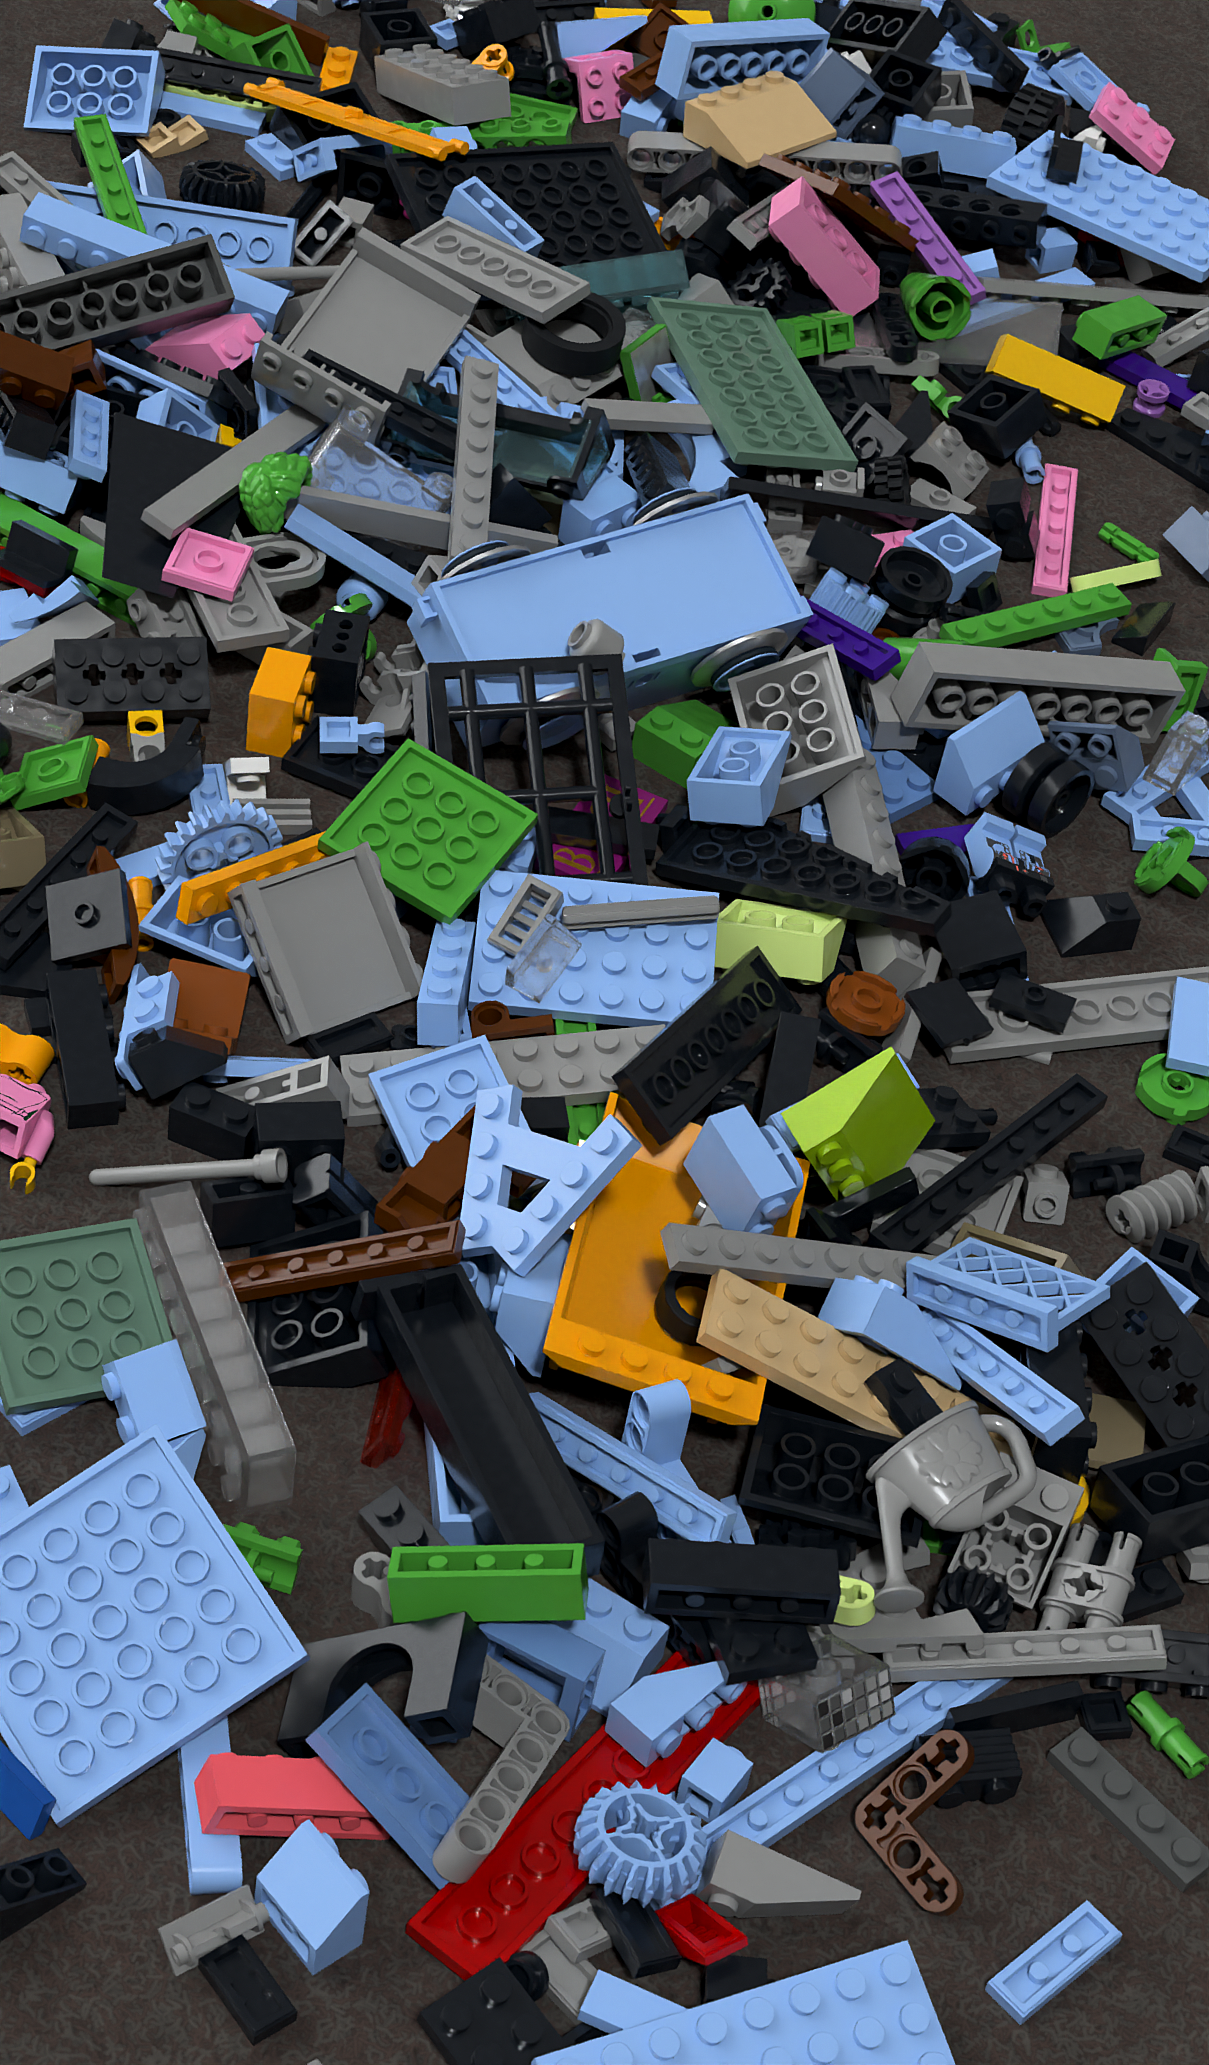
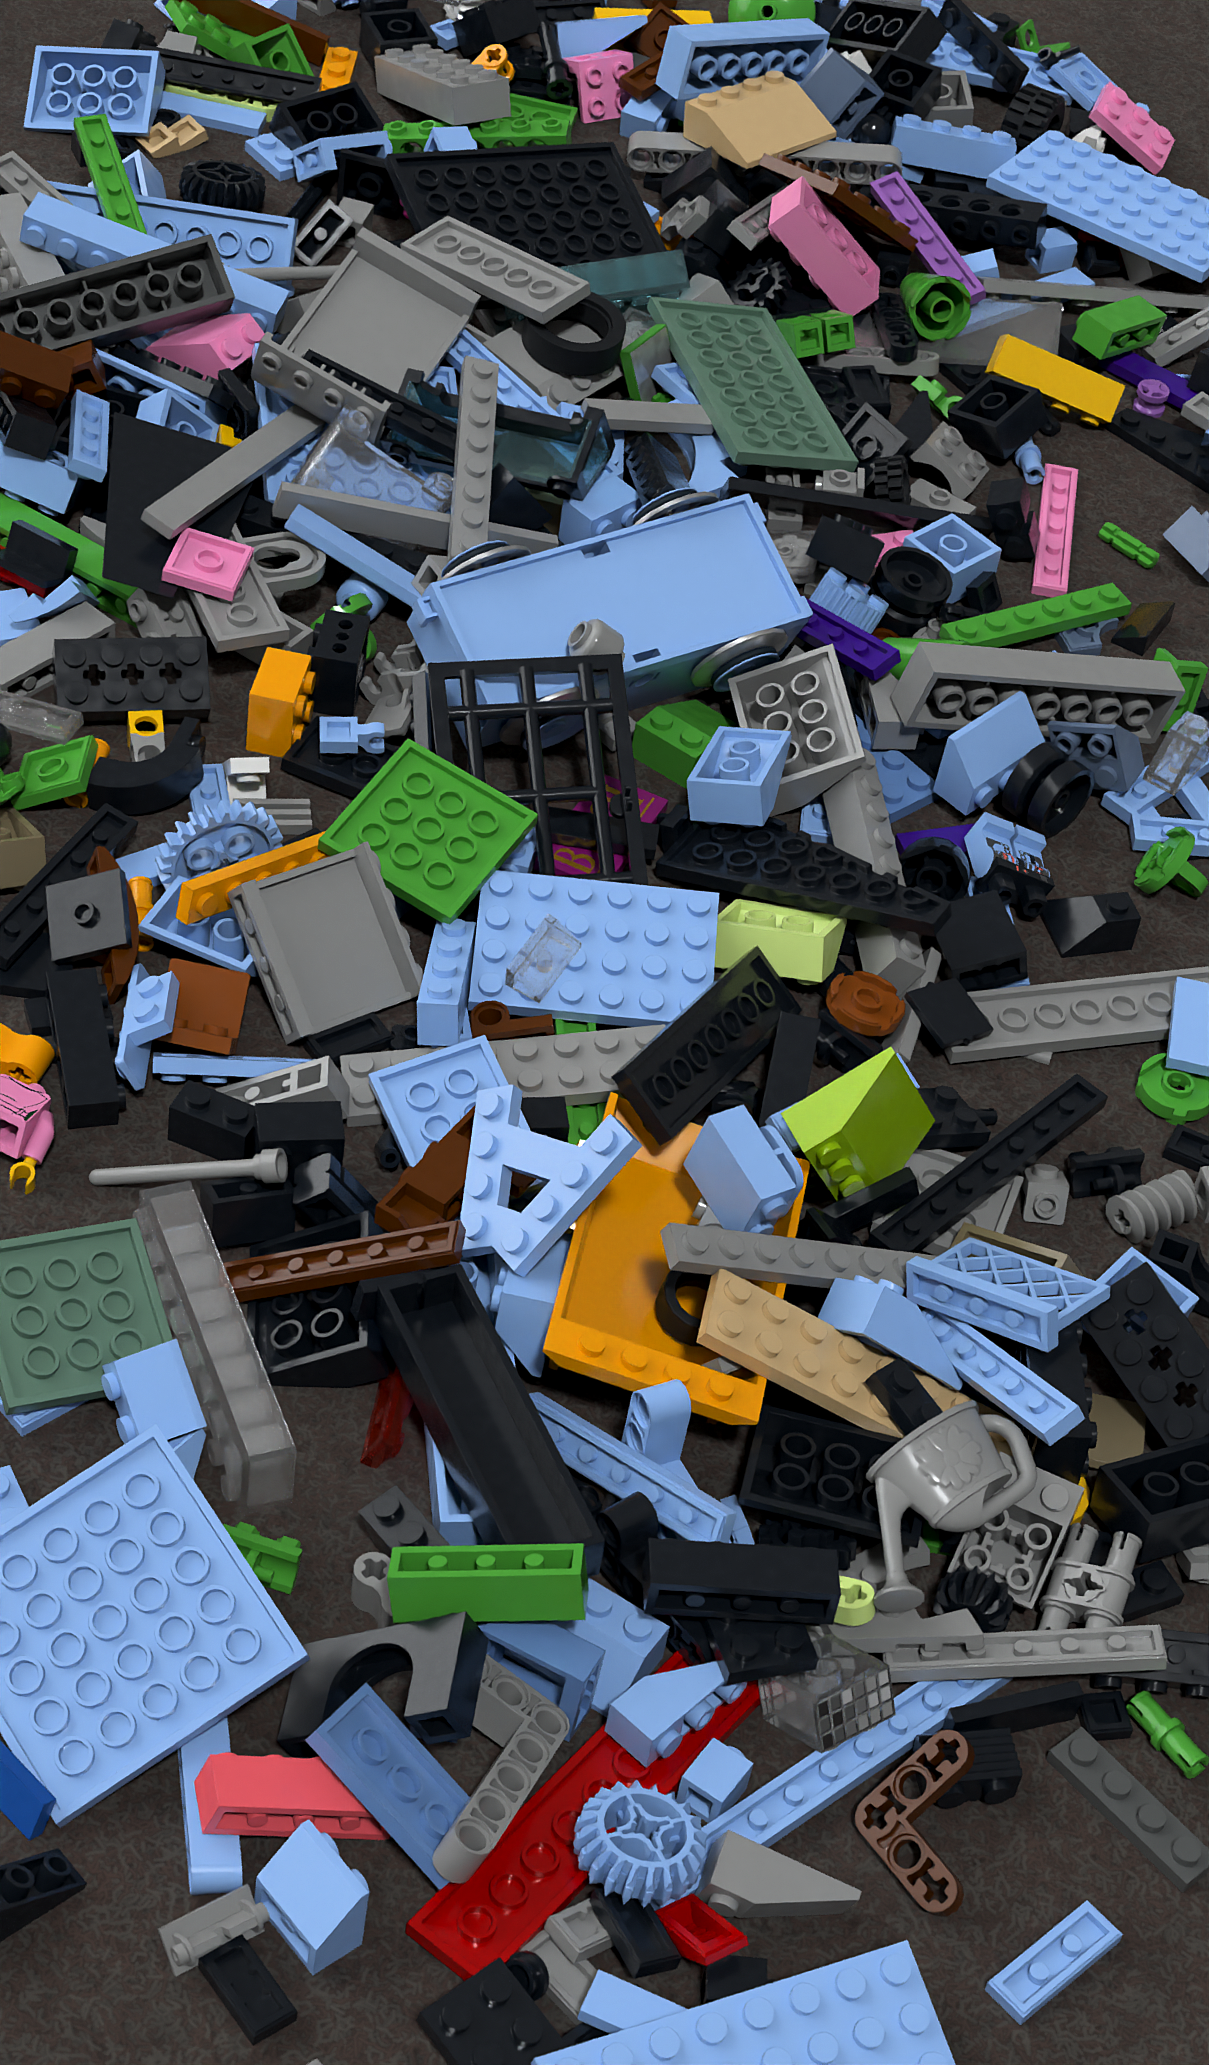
black slope [128,1025,228,1100] -> none
bright green hair [239,452,313,535] -> none
light orange piece [243,77,469,161] -> none
light blue brick [442,176,545,257] -> none
light grey slope [487,874,564,961] -> none
light grey axle [562,895,720,930] -> none
black brick [902,151,944,189] -> none
black plate [989,972,1077,1033] -> none
black panel [1046,116,1083,184] -> none
yellowish green beam [1070,559,1162,592] -> none

